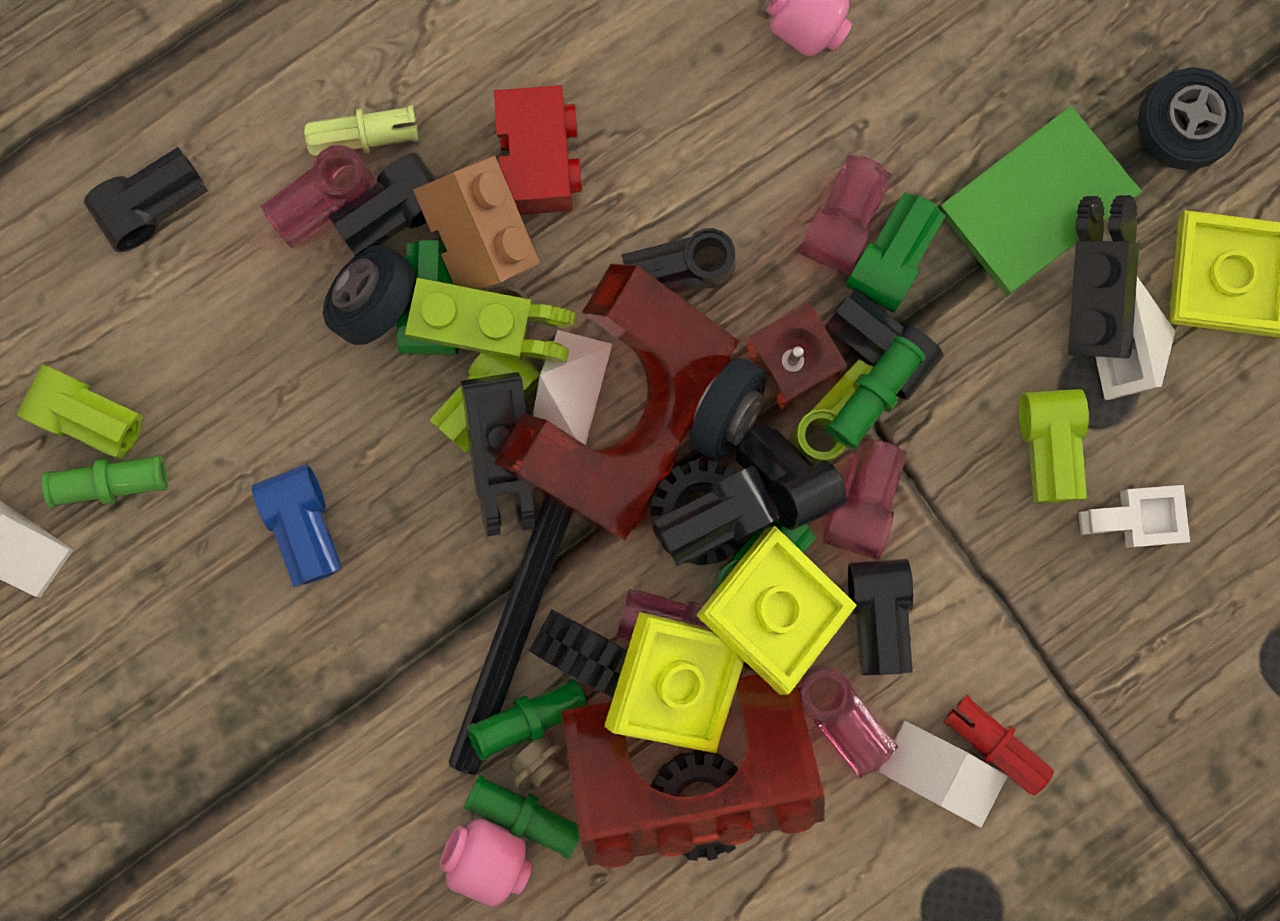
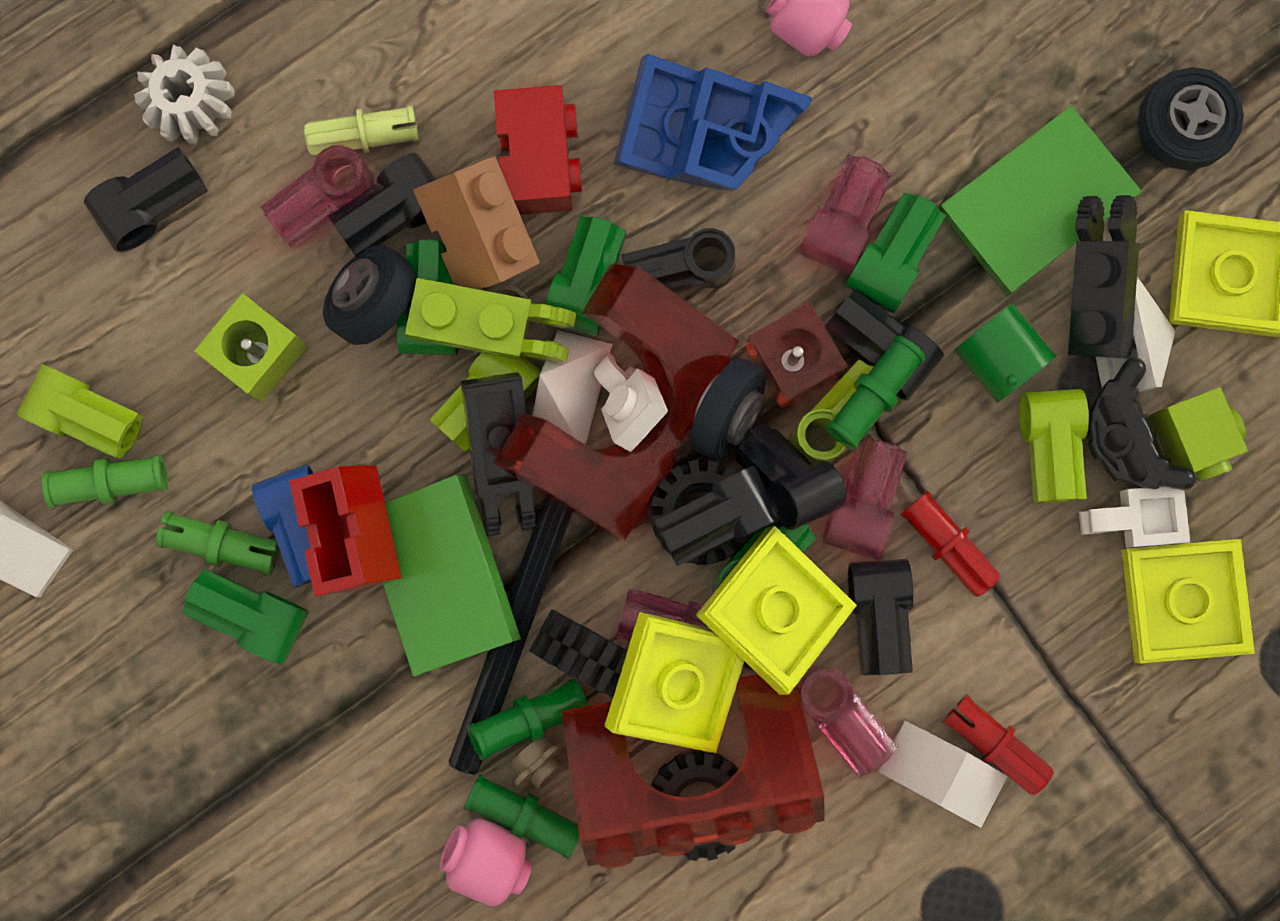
none -> white gear [134,45,234,145]
none -> bright green pin [156,511,280,575]
none -> green piece [182,569,309,665]
none -> lime piece [194,293,308,402]
none -> red brick [289,465,402,597]
none -> bright green tile [383,474,521,677]
none -> green piece [545,216,626,337]
none -> white plate [593,353,668,452]
none -> blue slope [614,54,812,191]
none -> red axle [900,490,1000,597]
none -> green piece [954,303,1056,403]
none -> black piece [1087,357,1196,491]
none -> neon yellow tile [1121,539,1255,663]
none -> lime brick [1150,387,1248,482]

